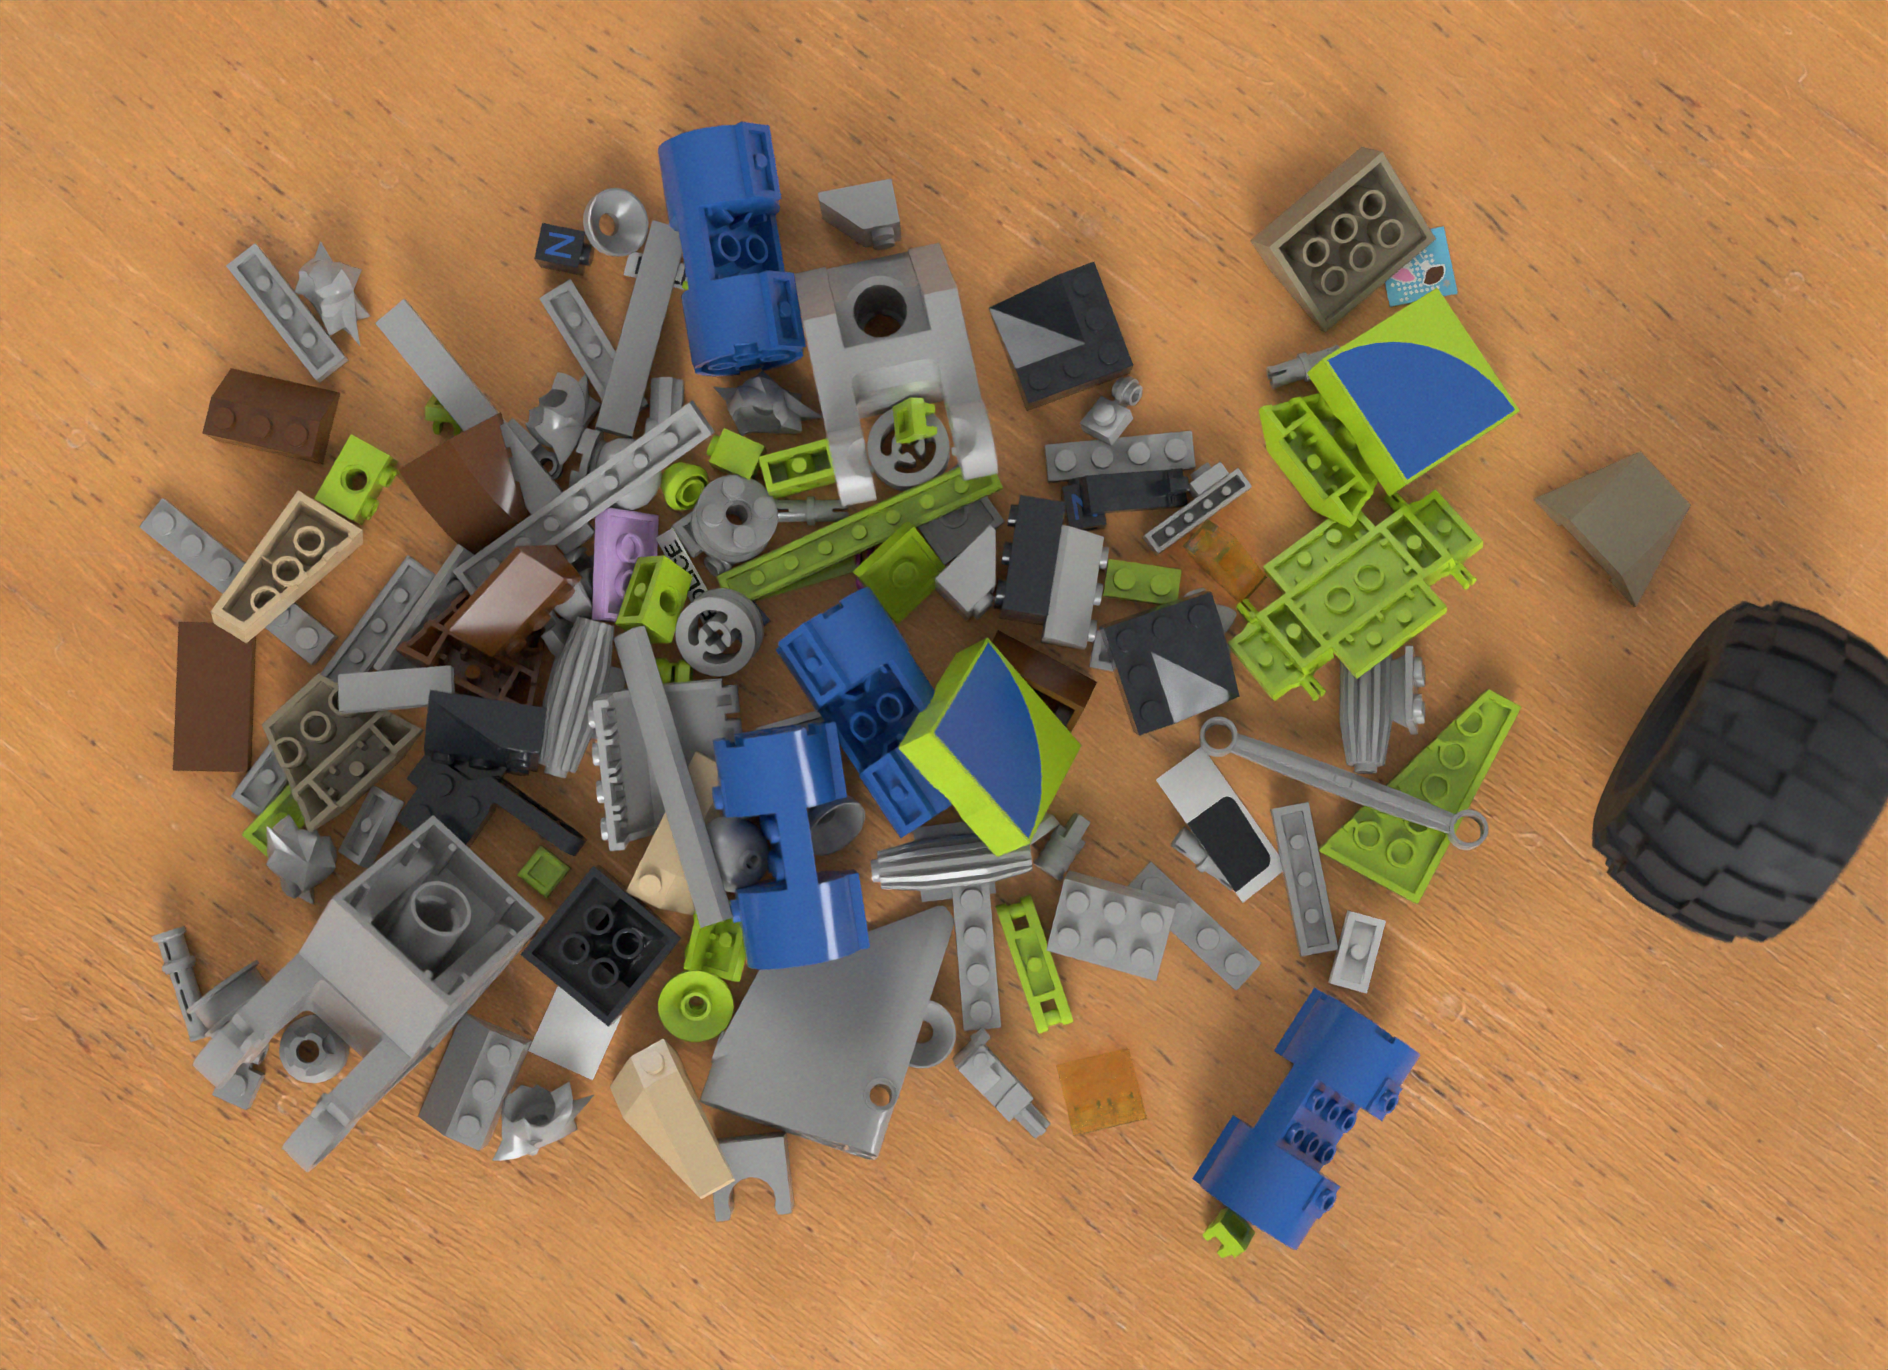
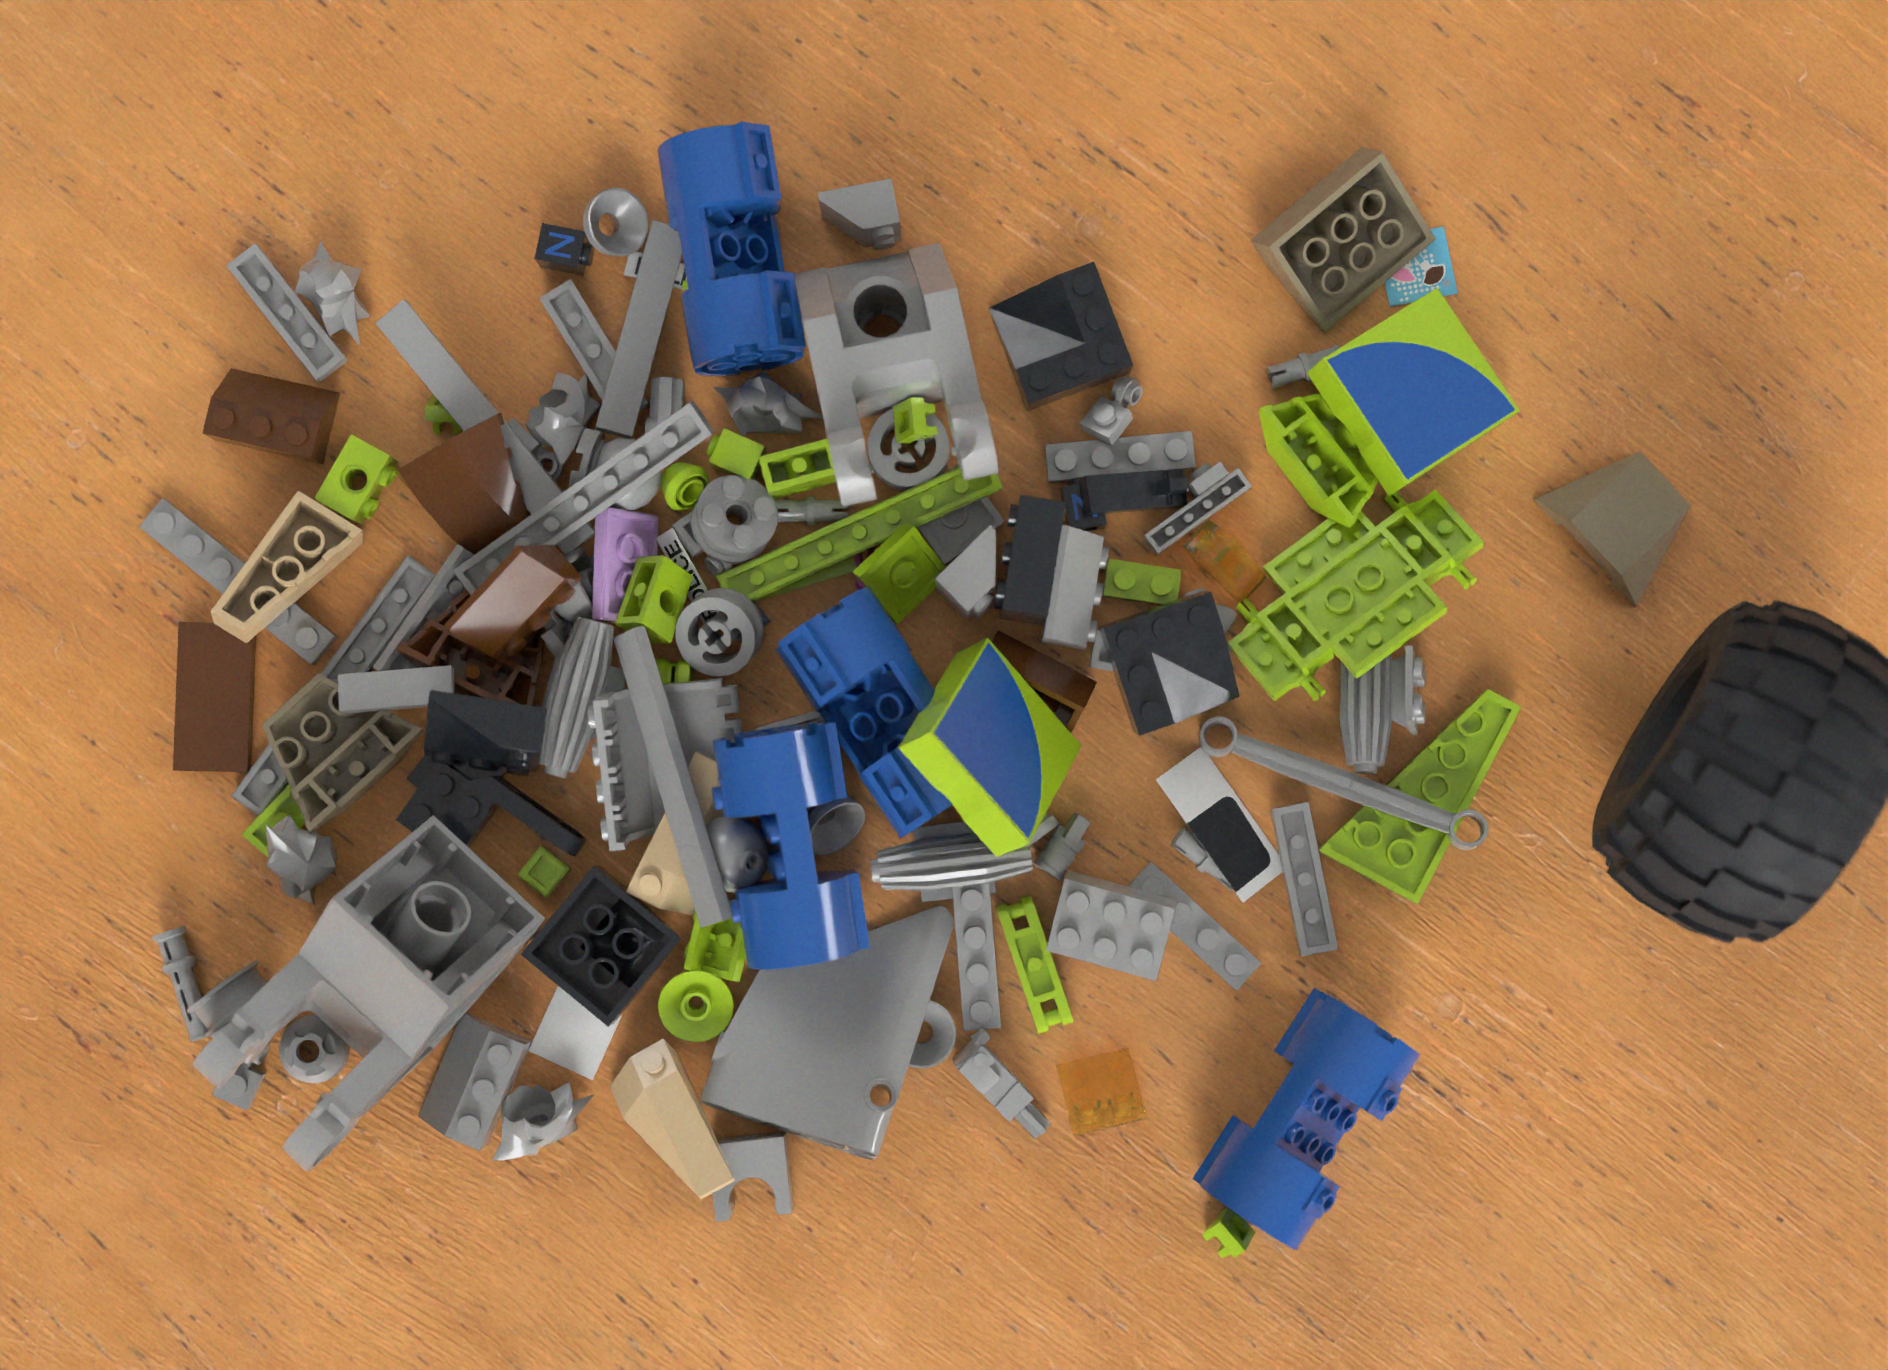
light grey plate [338,785,405,868] -> none
white plate [1328,910,1386,994] -> none

